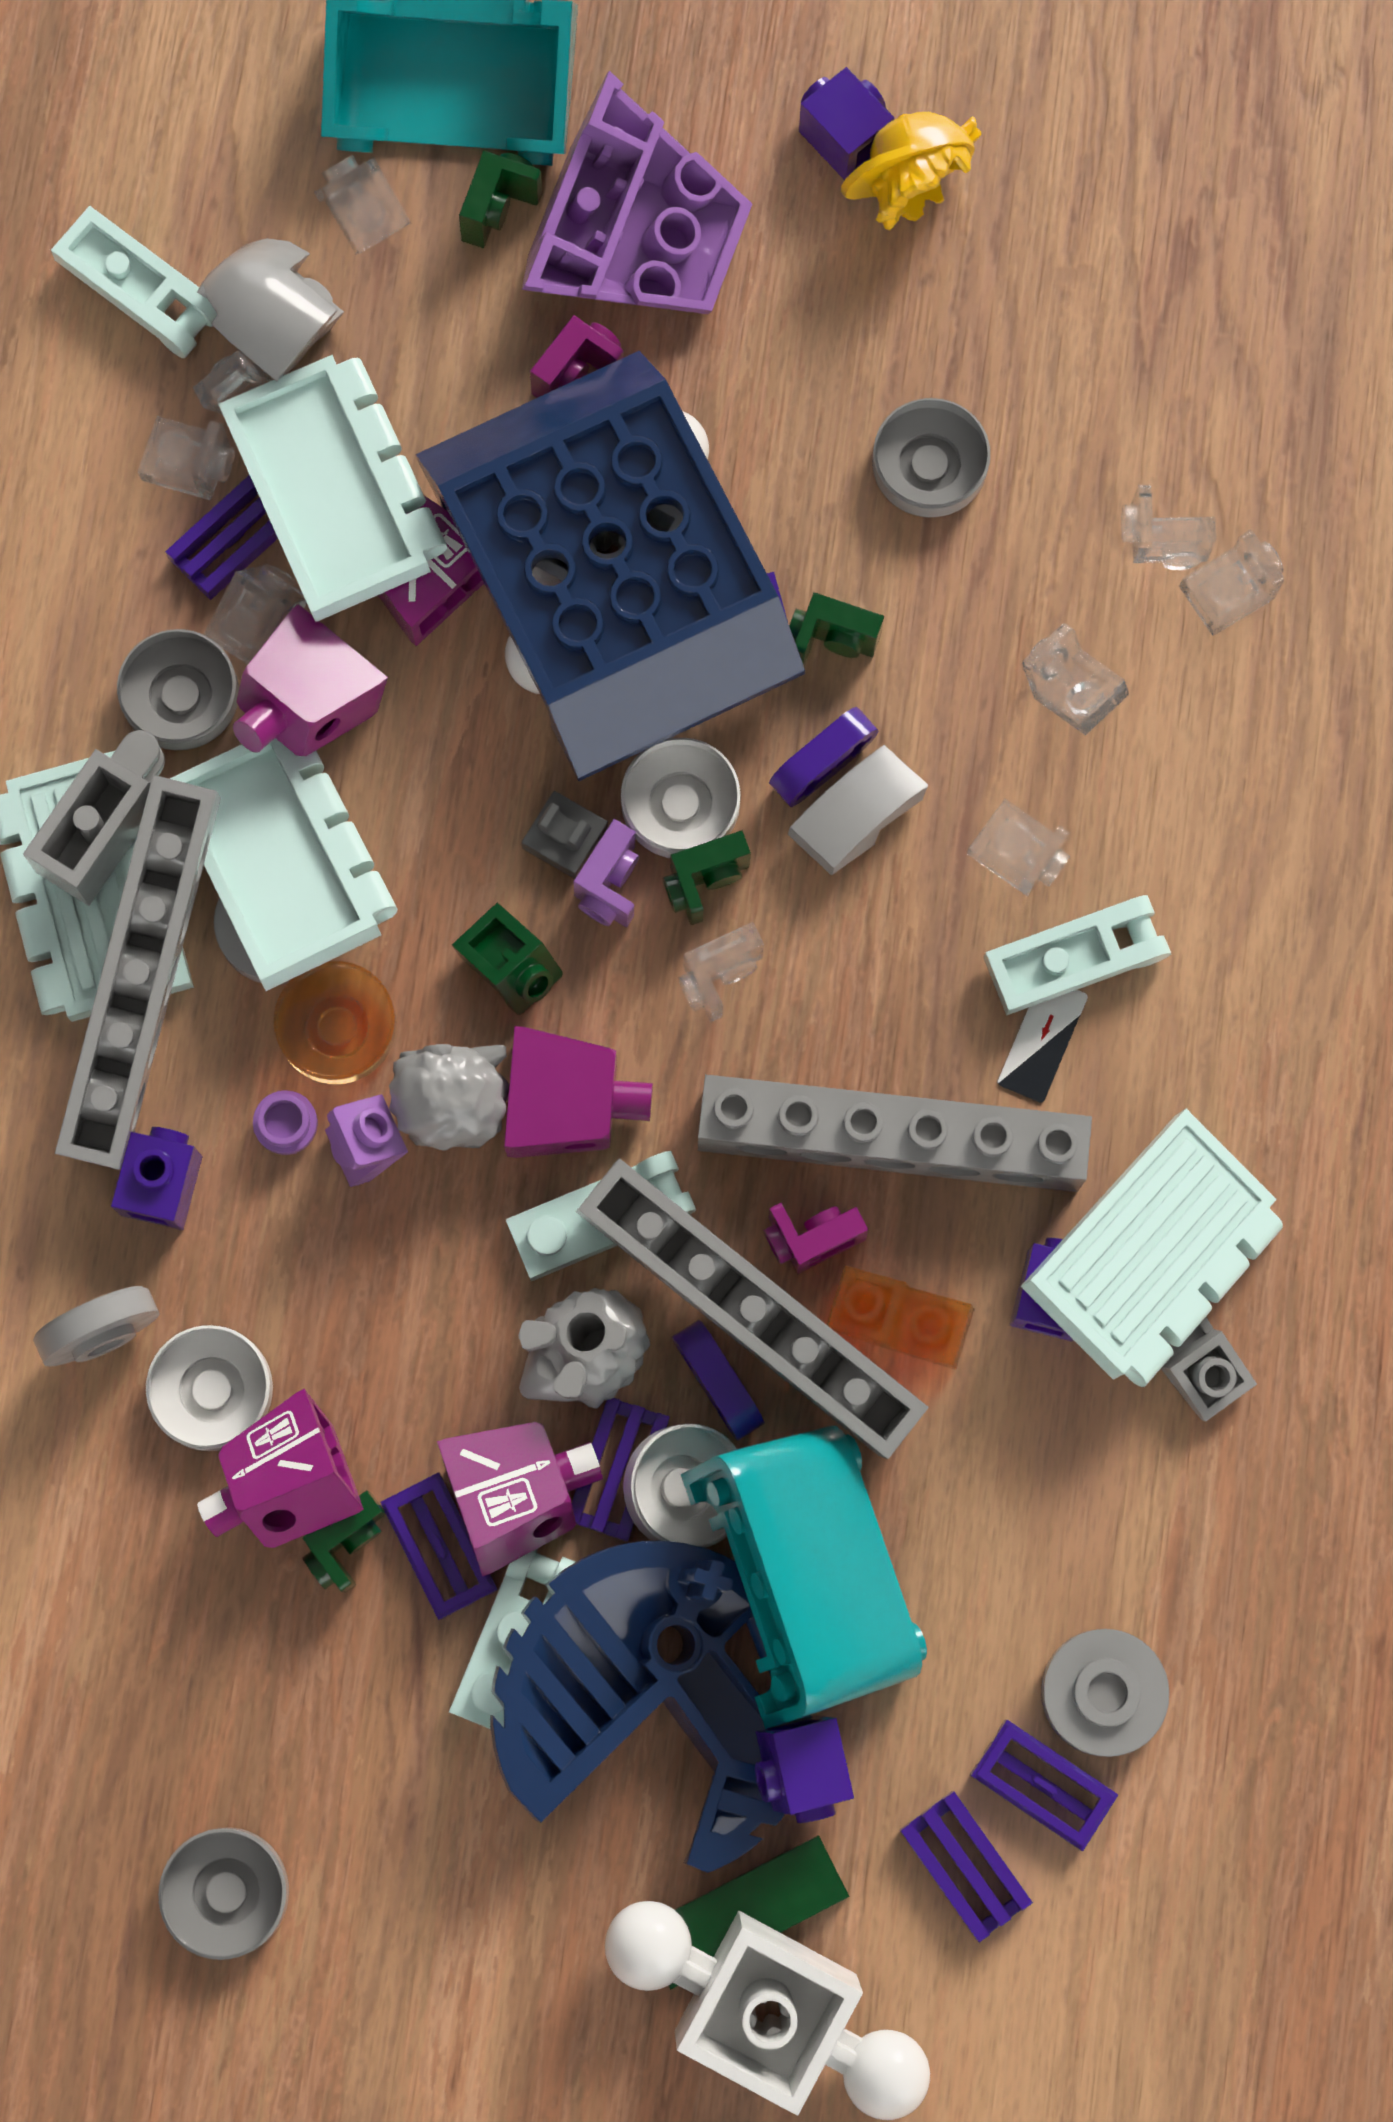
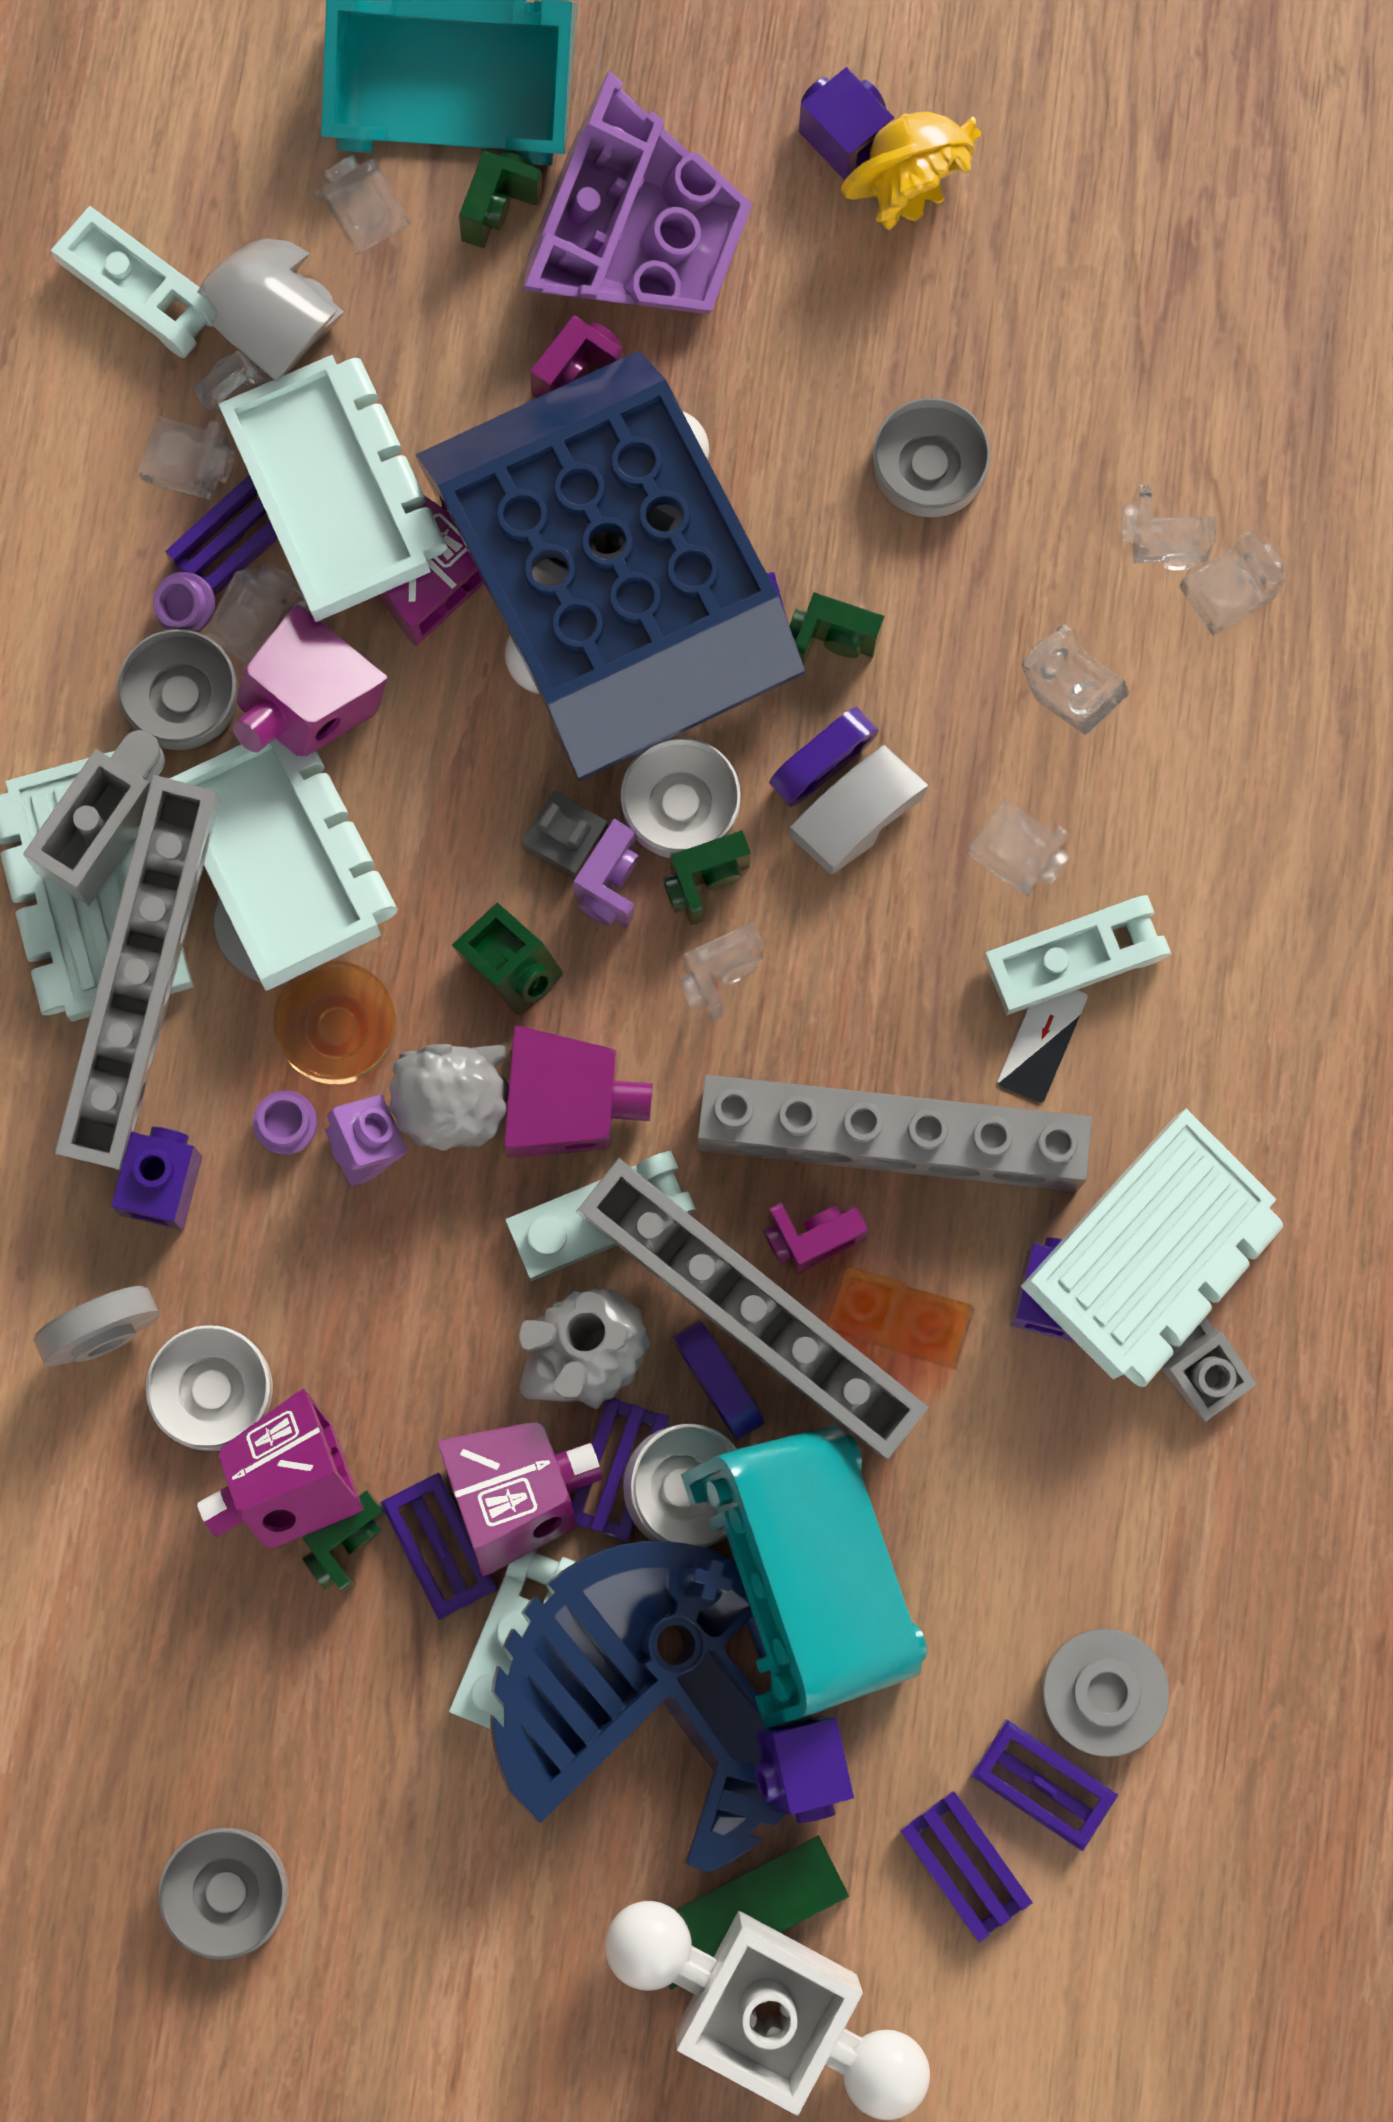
none -> medium lavender plate [153,572,215,635]

